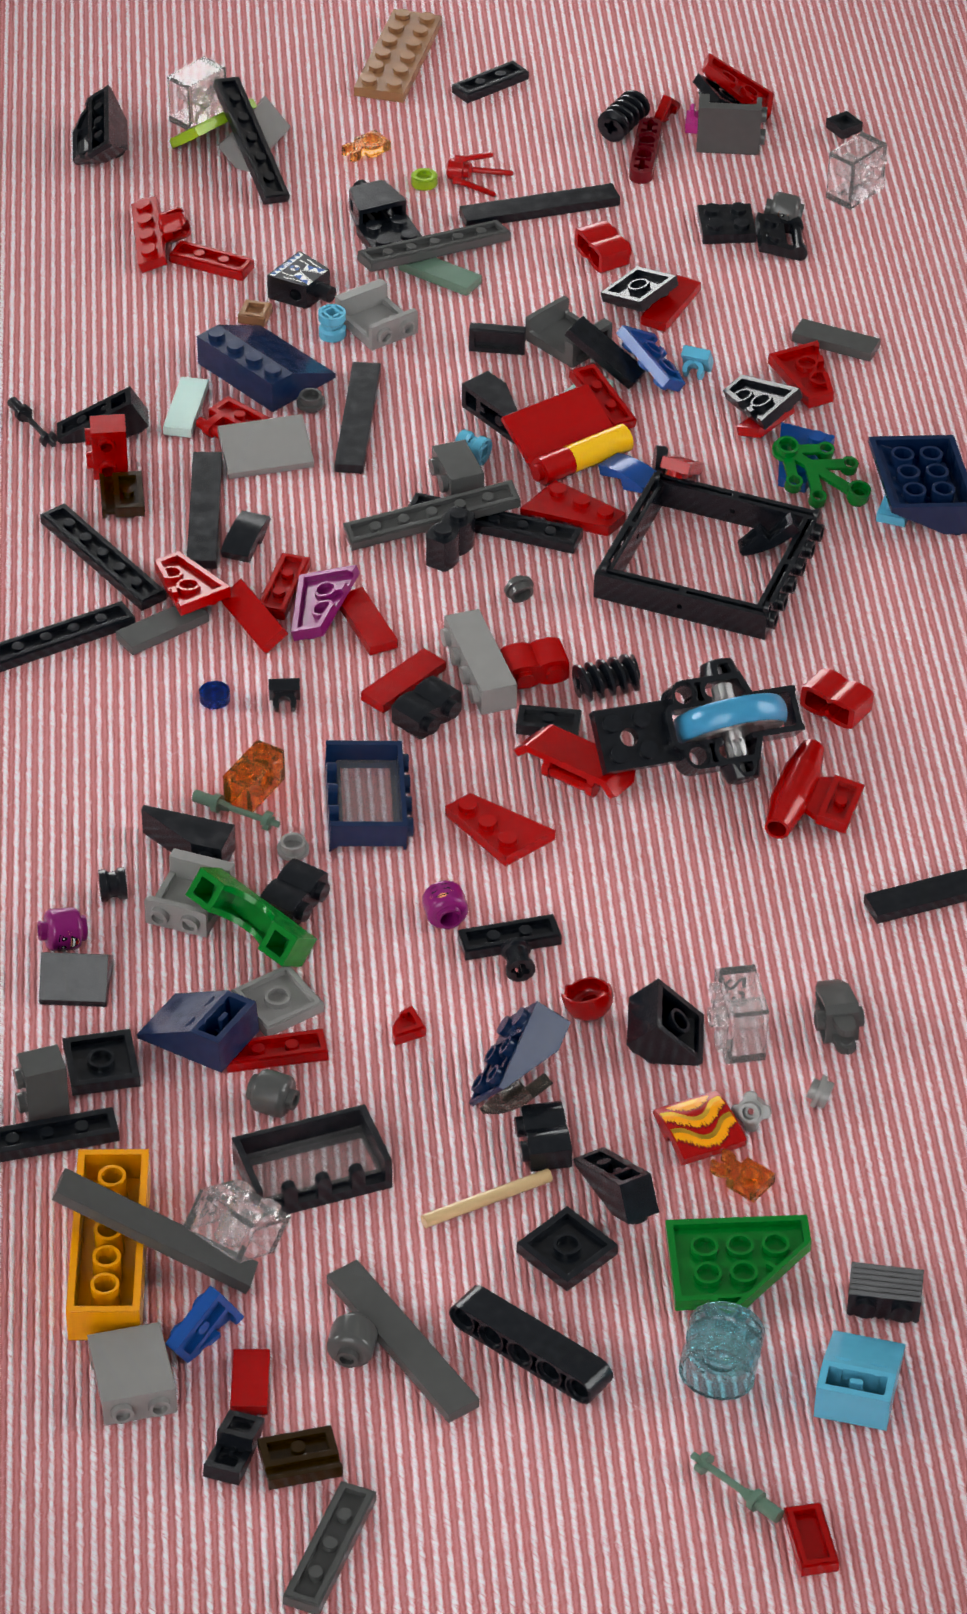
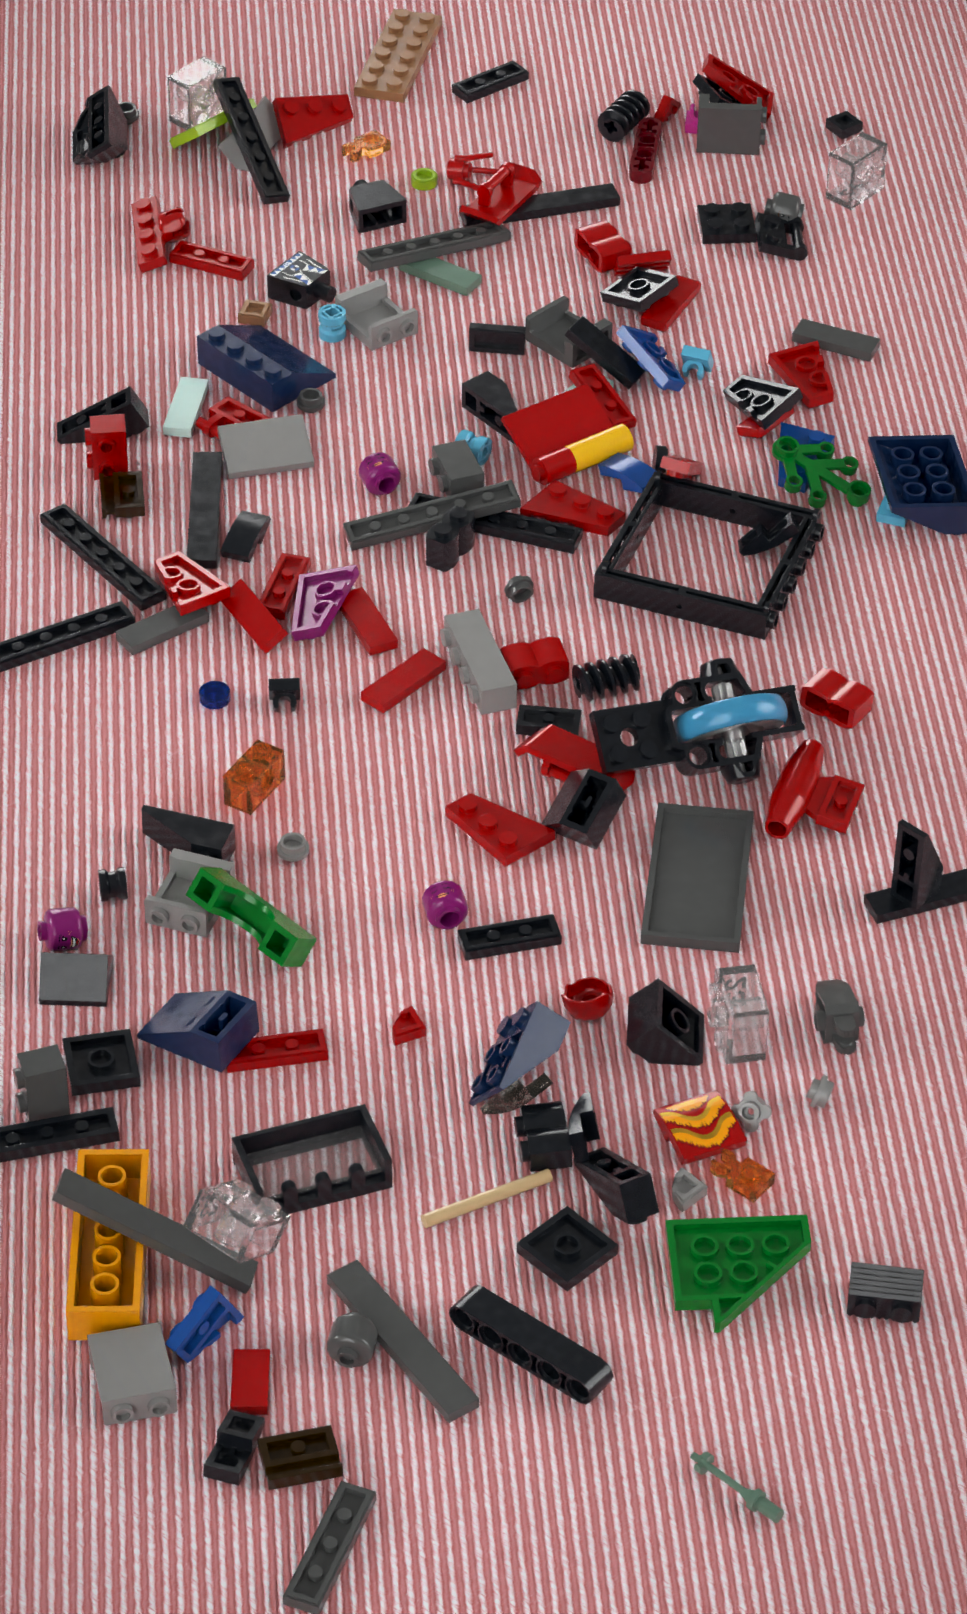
black piece [7,397,57,448] -> none
sand green piece [192,789,280,831] -> none
light grey tile [231,967,324,1036] -> none
dark grey head [246,1069,300,1118] -> none
black brick [260,858,330,925] -> none
window [325,740,414,852] -> none
black tile [335,362,381,474] -> none
black plate [356,214,422,249] -> none
black brick [391,676,462,739] -> none
black bush [501,937,535,982] -> none
clear light blue wheel [679,1301,765,1400] -> none
red tile [783,1502,839,1577] -> none
medium azure slope [813,1330,906,1431] -> none
none -> dark grey plate [119,102,139,125]
none -> red wing [272,94,354,149]
none -> magenta head [359,452,401,495]
none -> red piece [459,162,542,226]
none -> black slope [542,769,626,850]
none -> black slope [568,1092,600,1163]
none -> red tile [613,250,672,277]
none -> dark grey tile [640,803,754,953]
none -> light grey tile [672,1167,708,1212]
none -> black slope [891,819,943,910]

